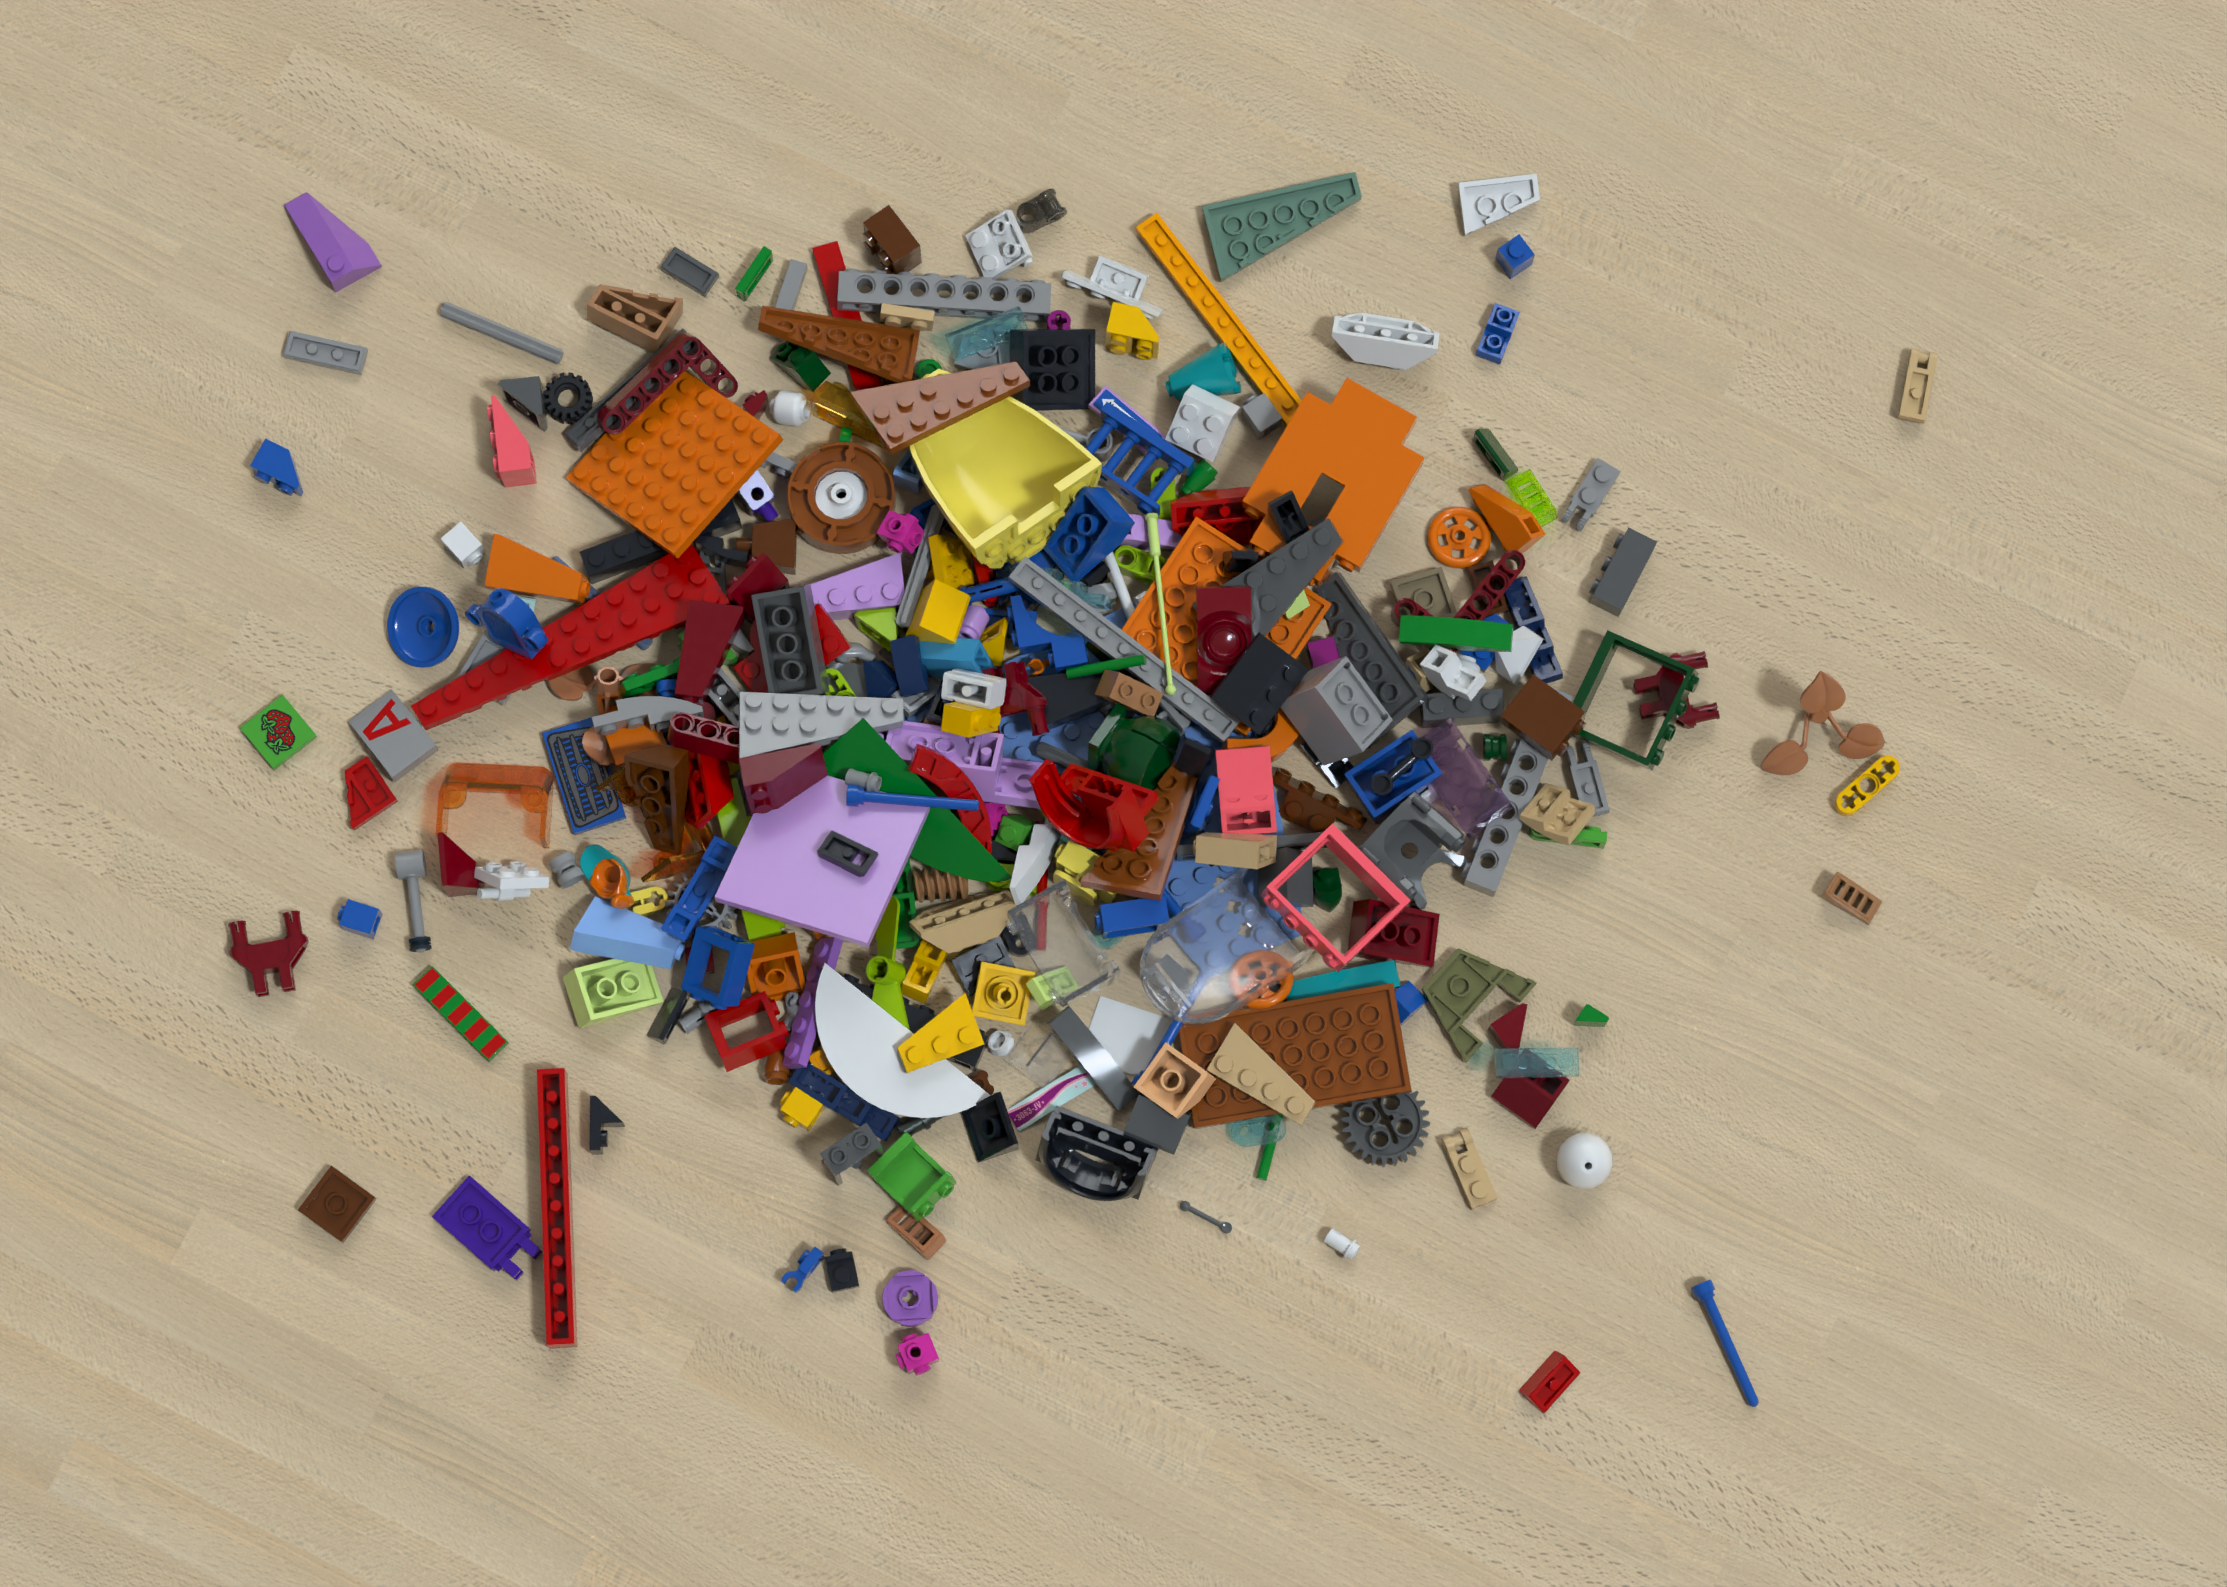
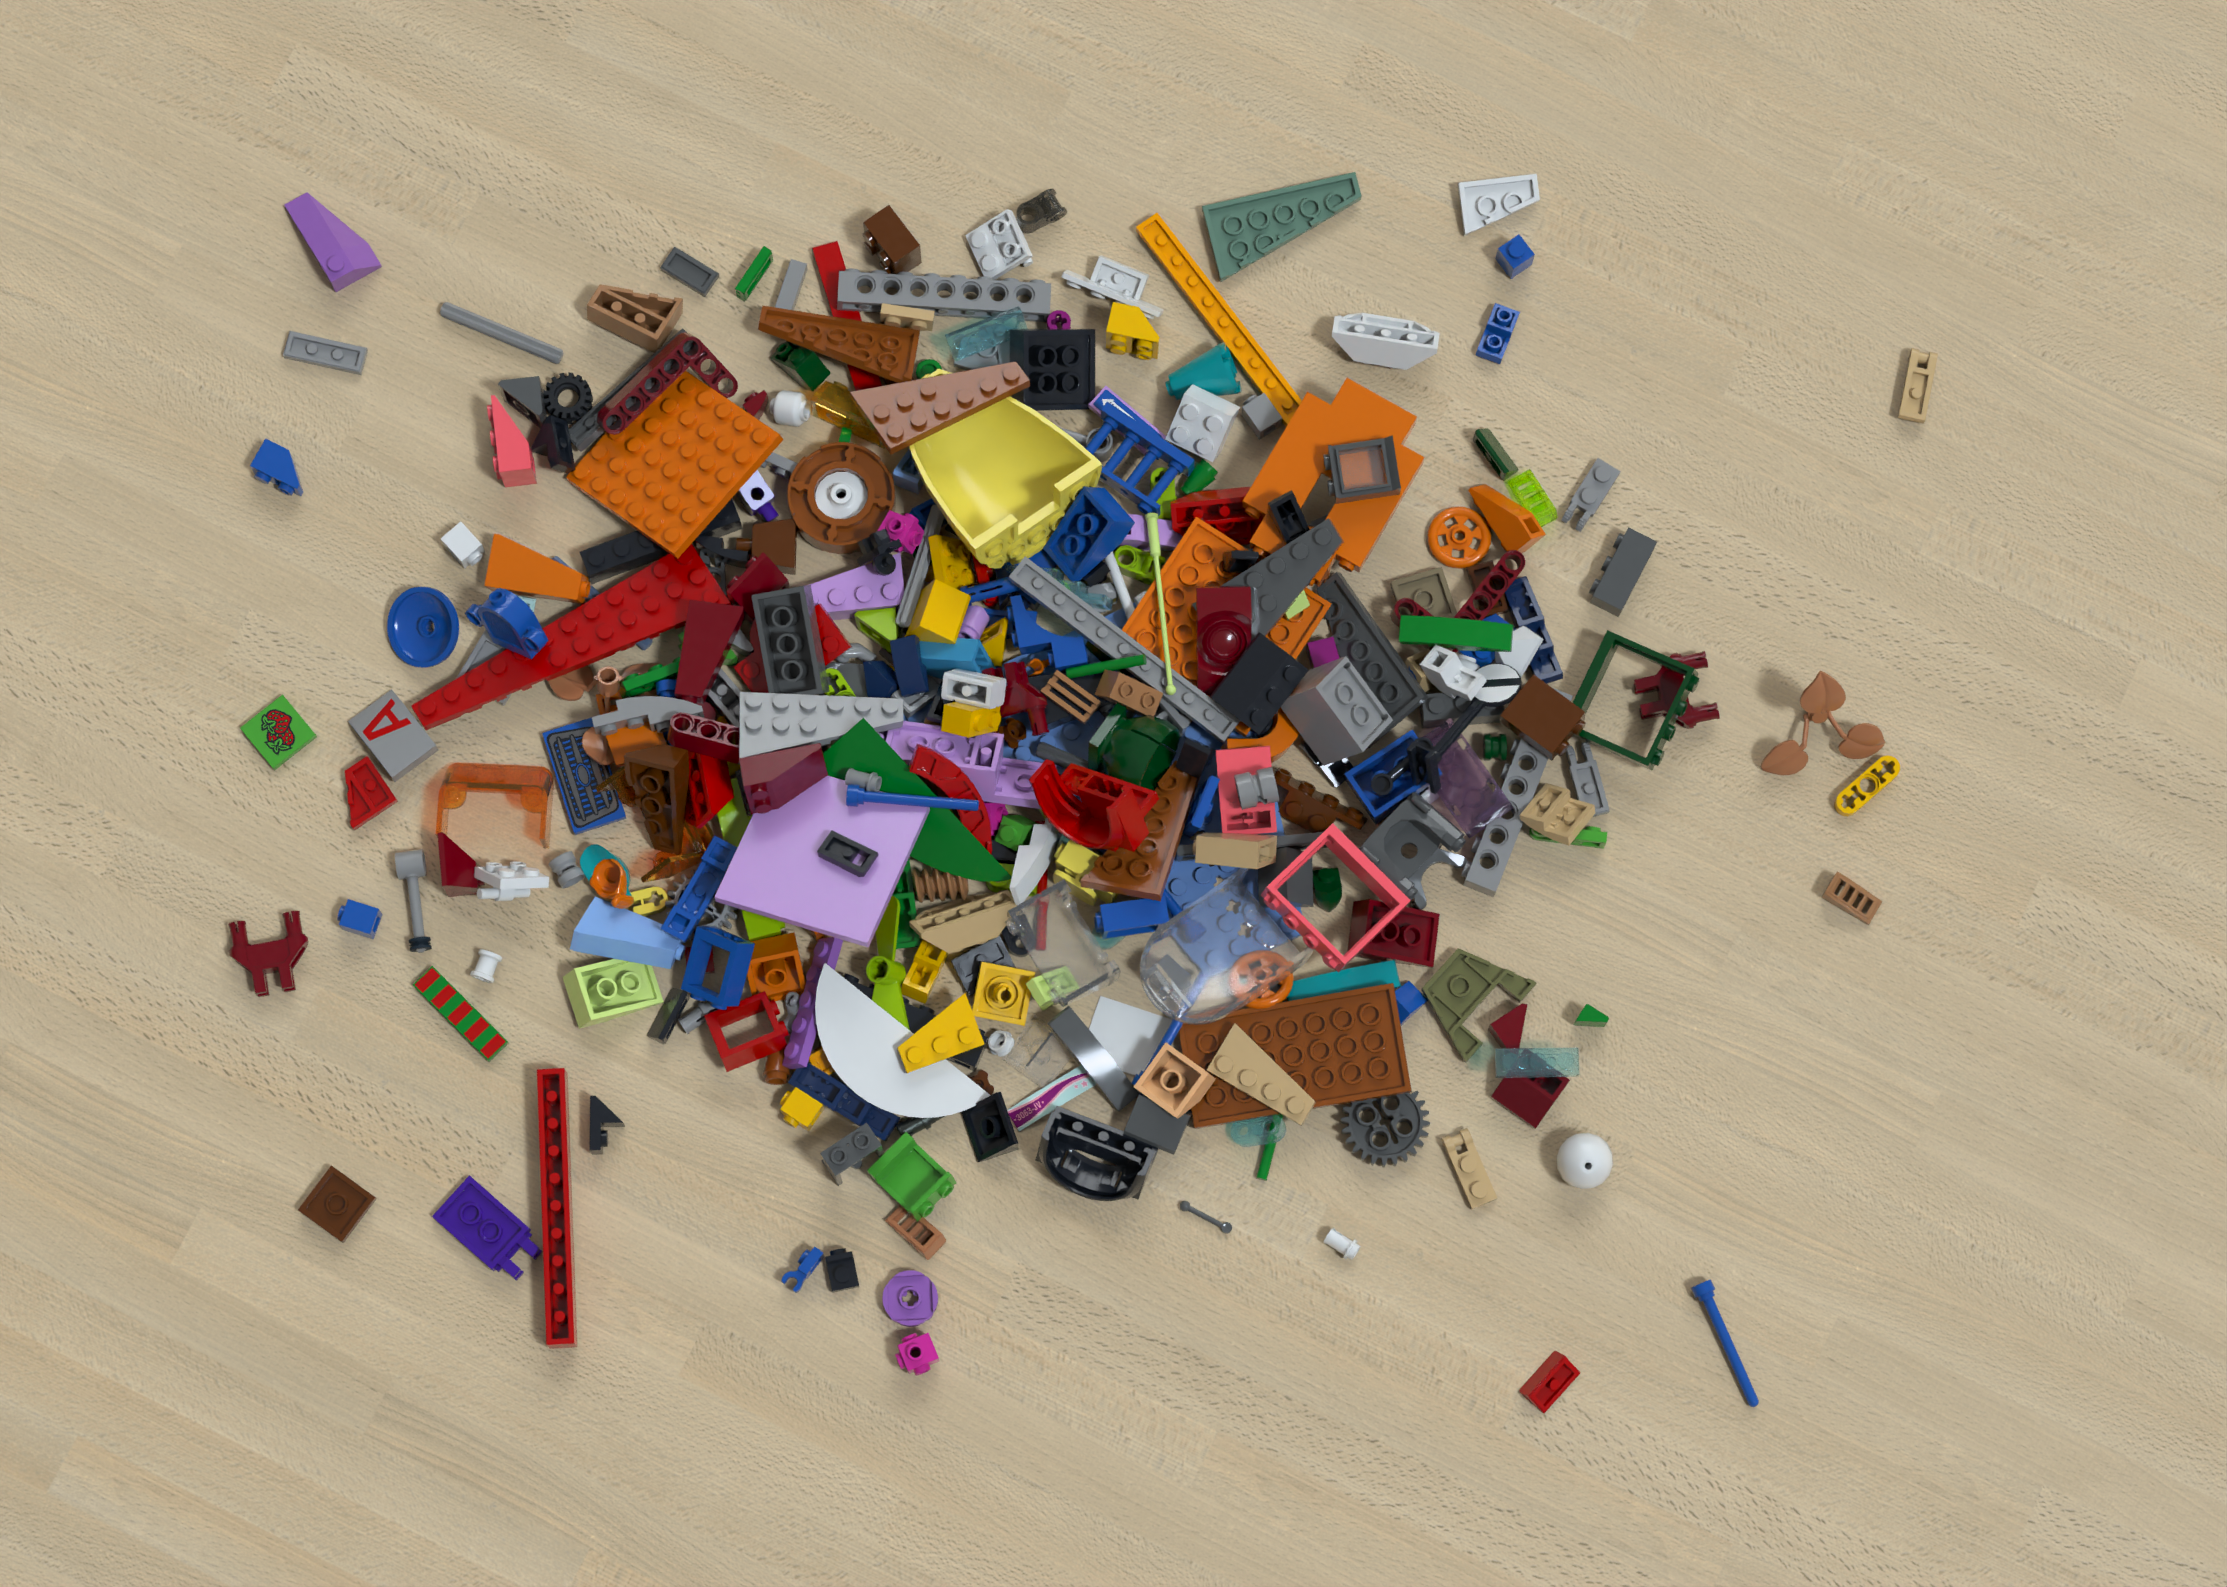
none -> white bush [470,949,502,983]
none -> black slope [531,415,576,474]
none -> black hips [857,528,902,576]
none -> reddish brown plate [997,718,1027,749]
none -> medium nougat tile [1041,670,1101,724]
none -> light grey wheel [1234,767,1279,810]
none -> window [1323,435,1401,504]
none -> black piece [1407,663,1521,794]

